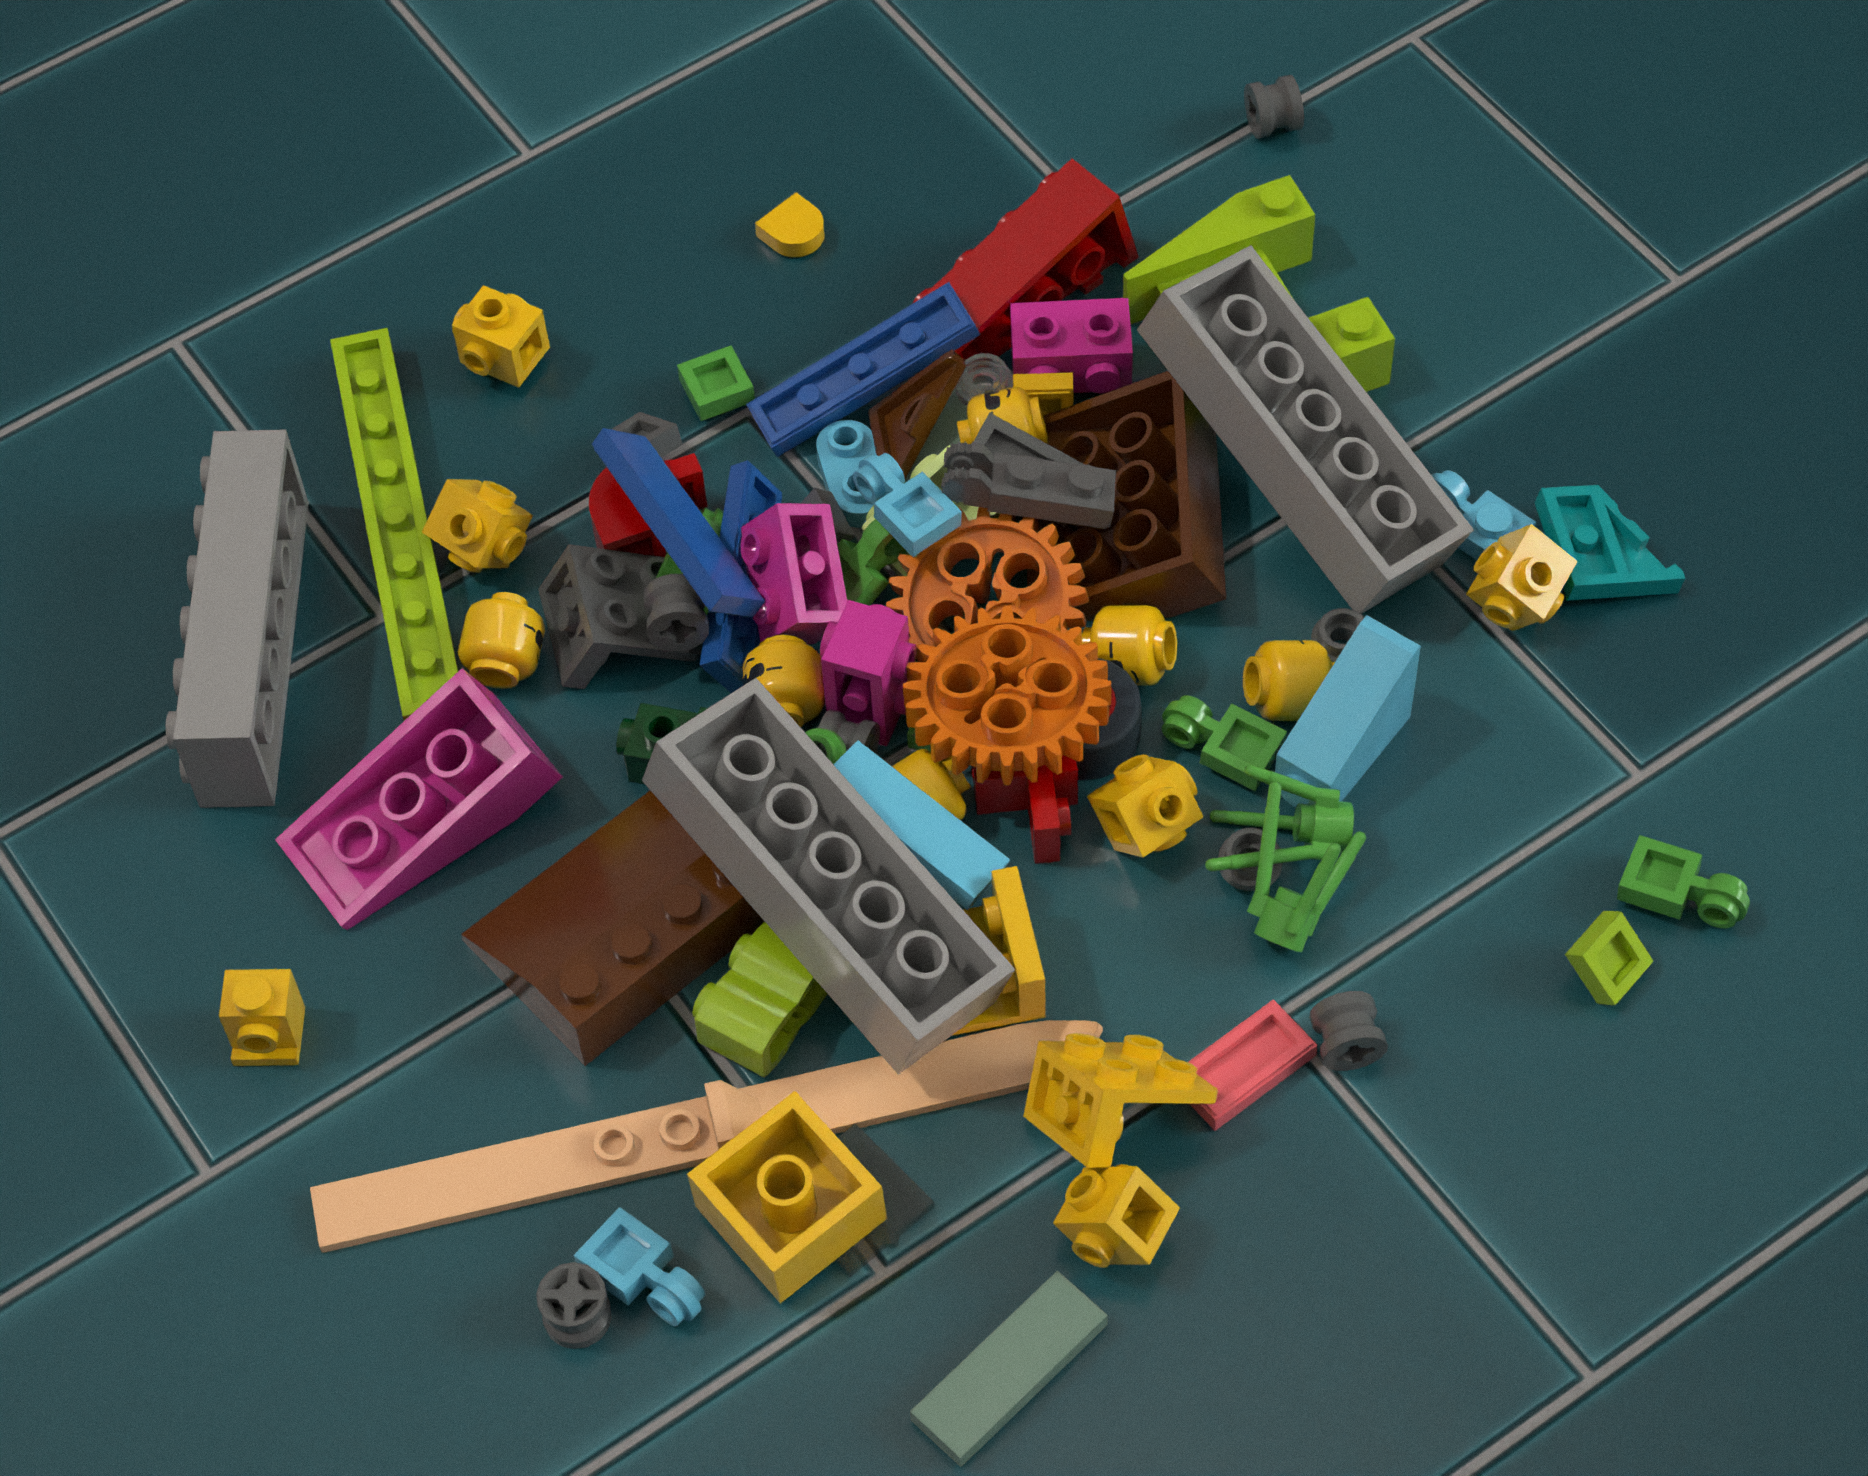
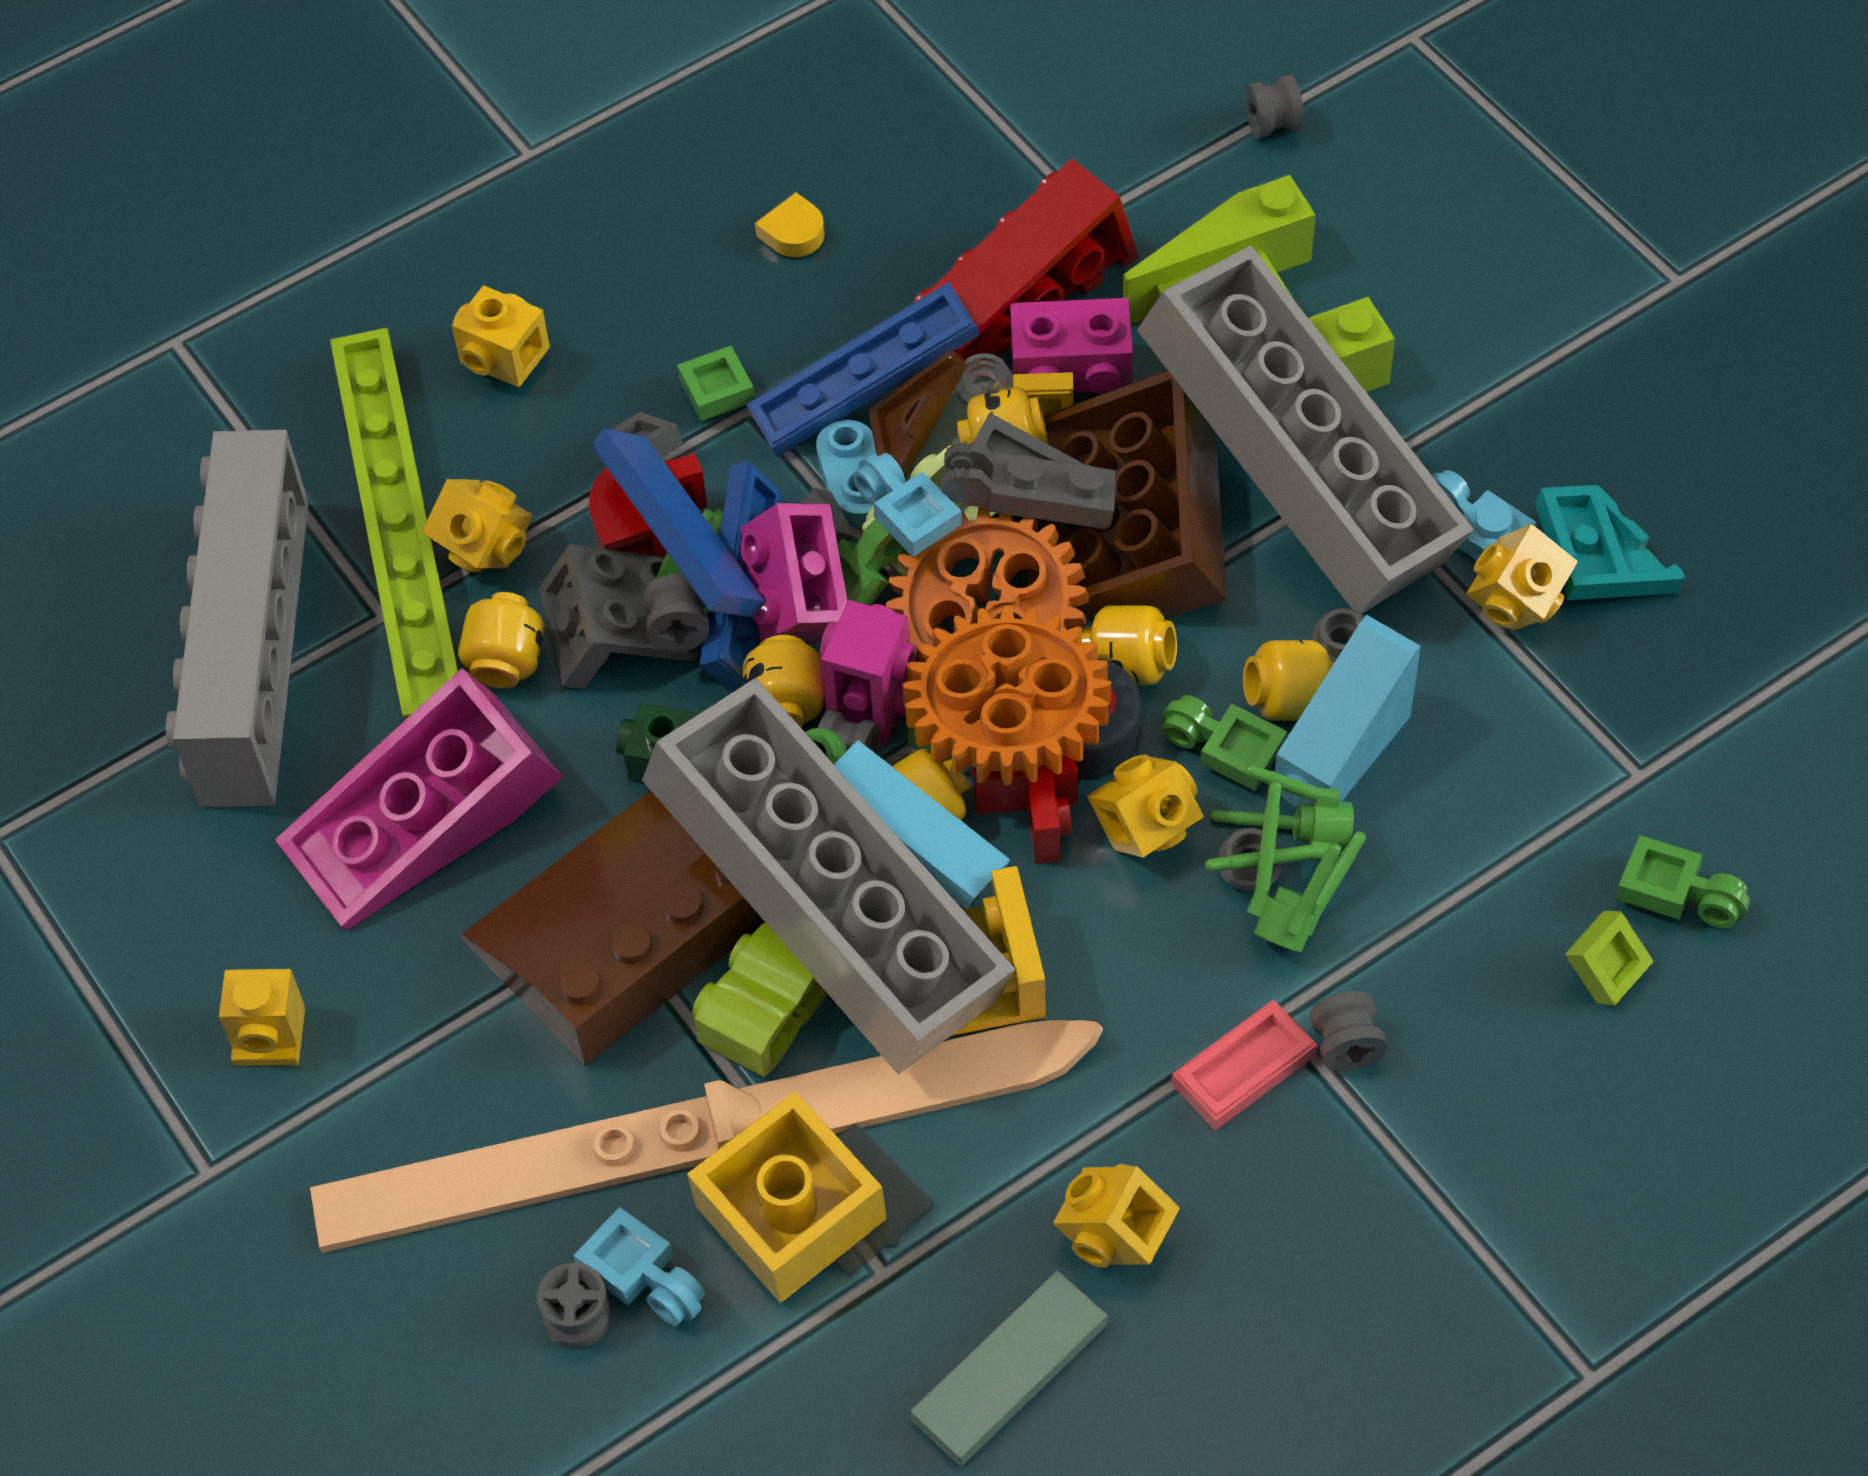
yellow bracket [1023,1033,1218,1168] -> none

